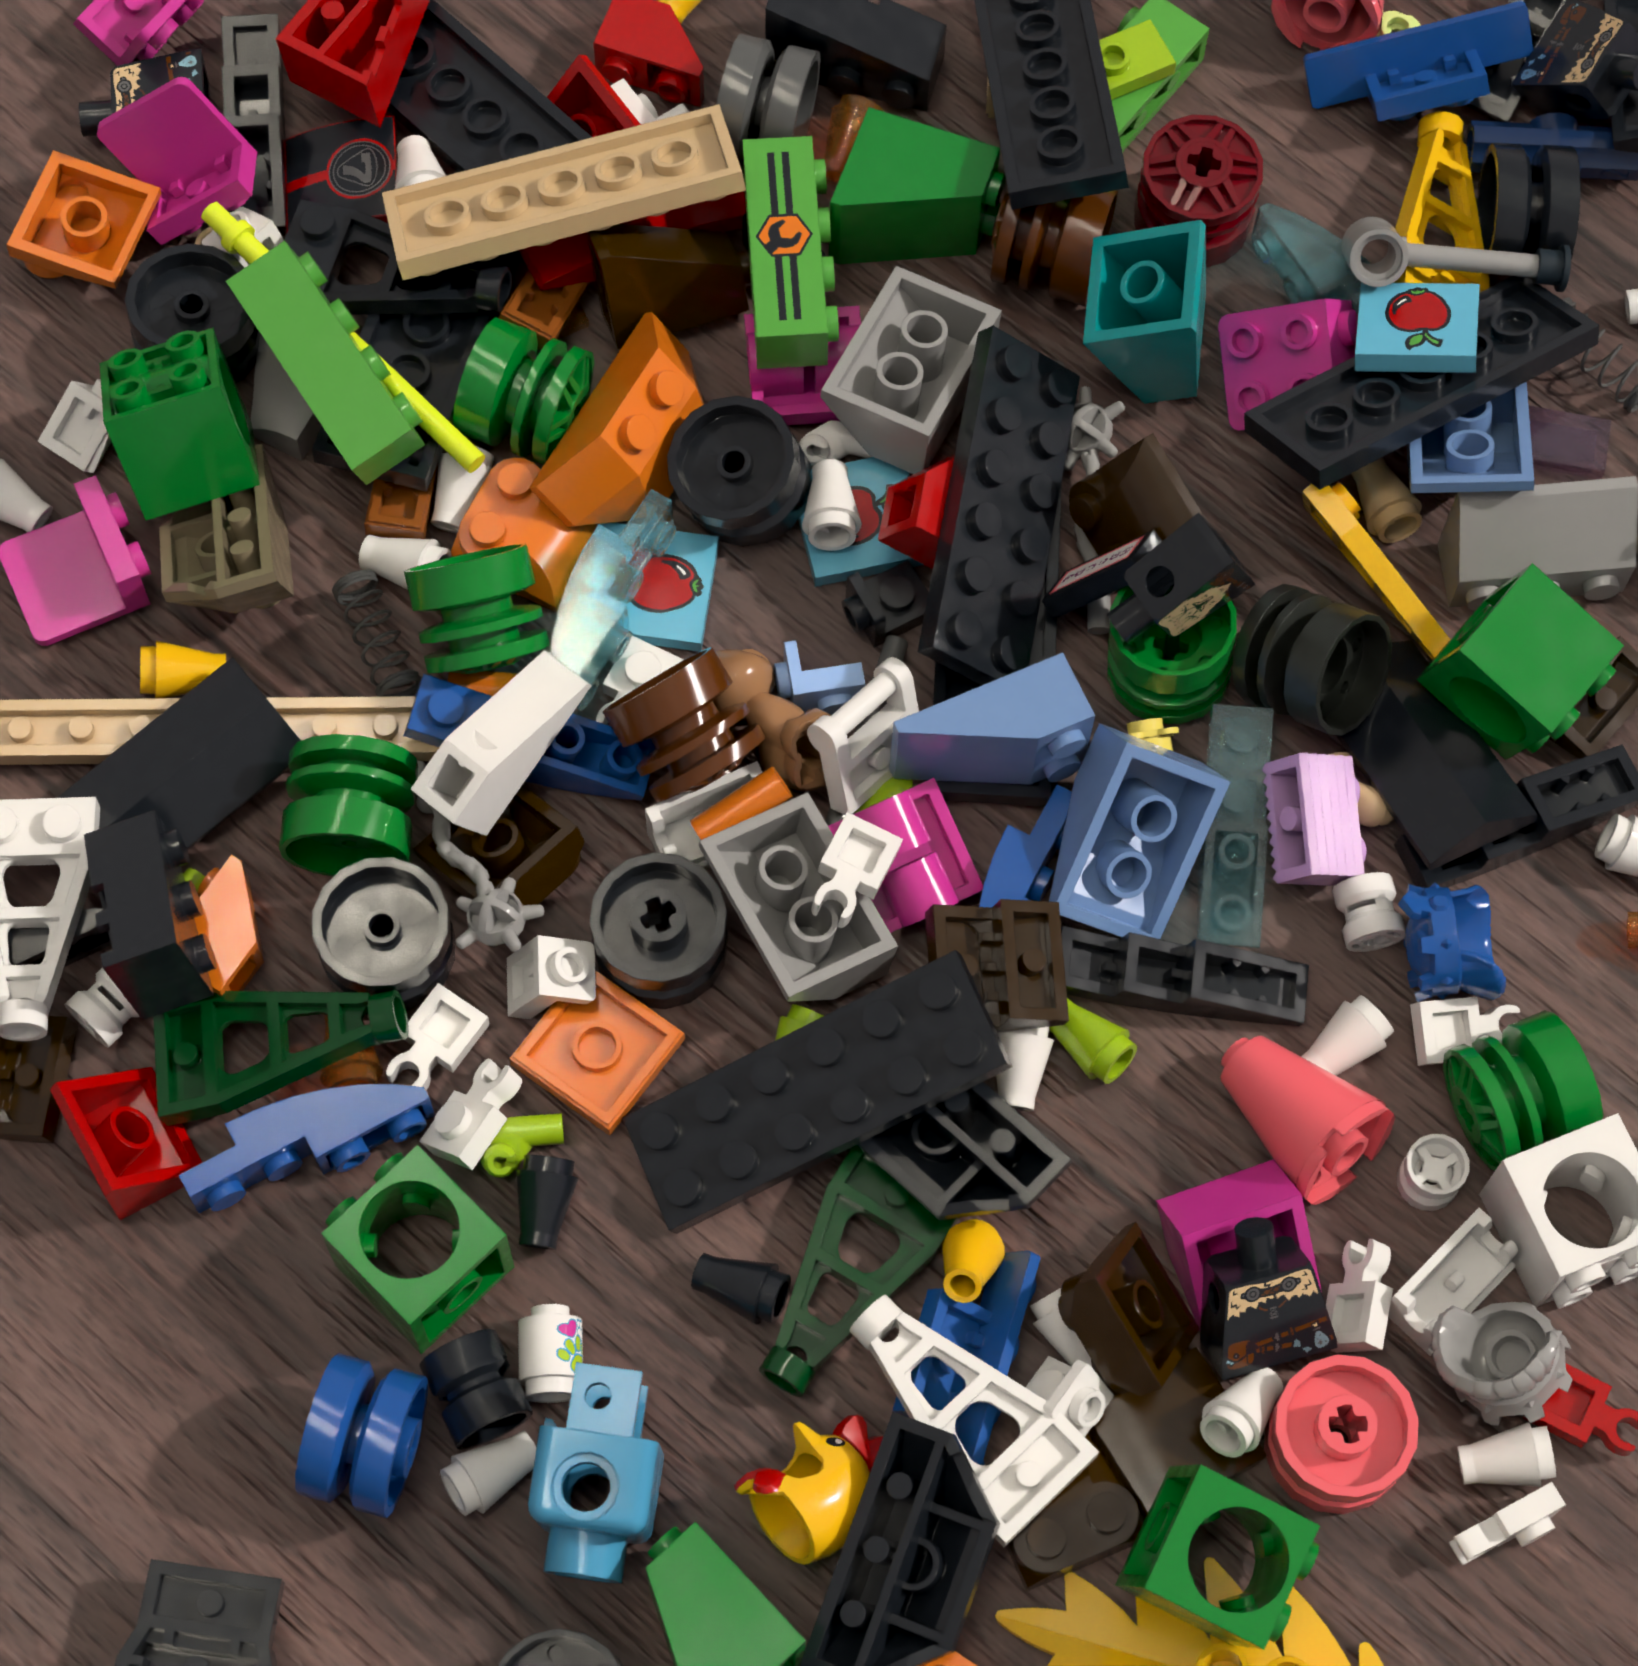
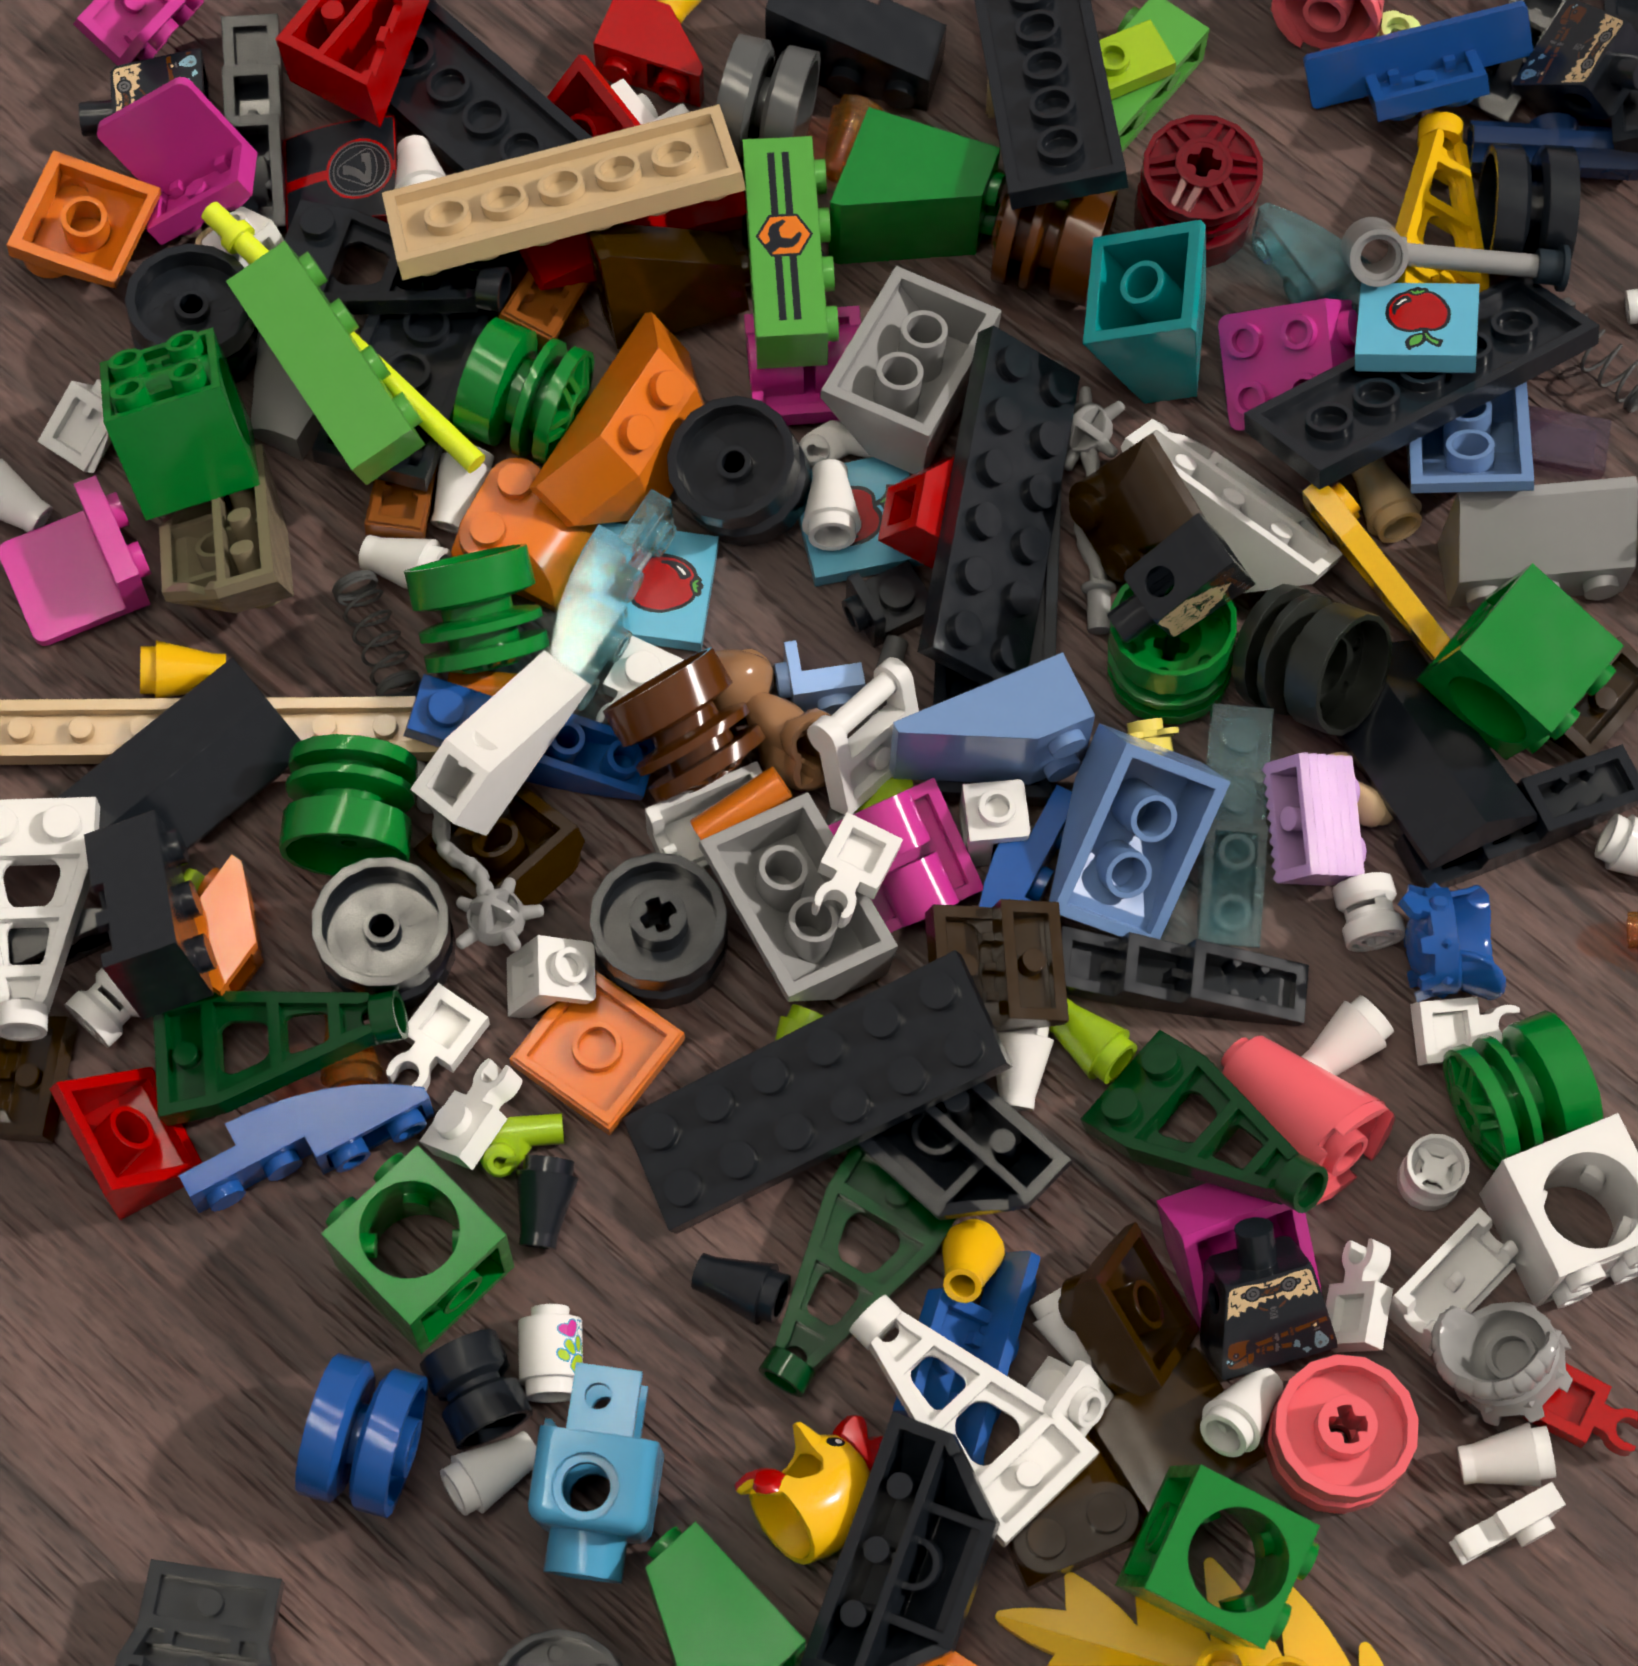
black tile [1042,529,1162,617] -> none
none -> white bracket [959,779,1030,866]
none -> dark green plate [1080,1030,1328,1213]
none -> white wedge [1121,419,1343,593]

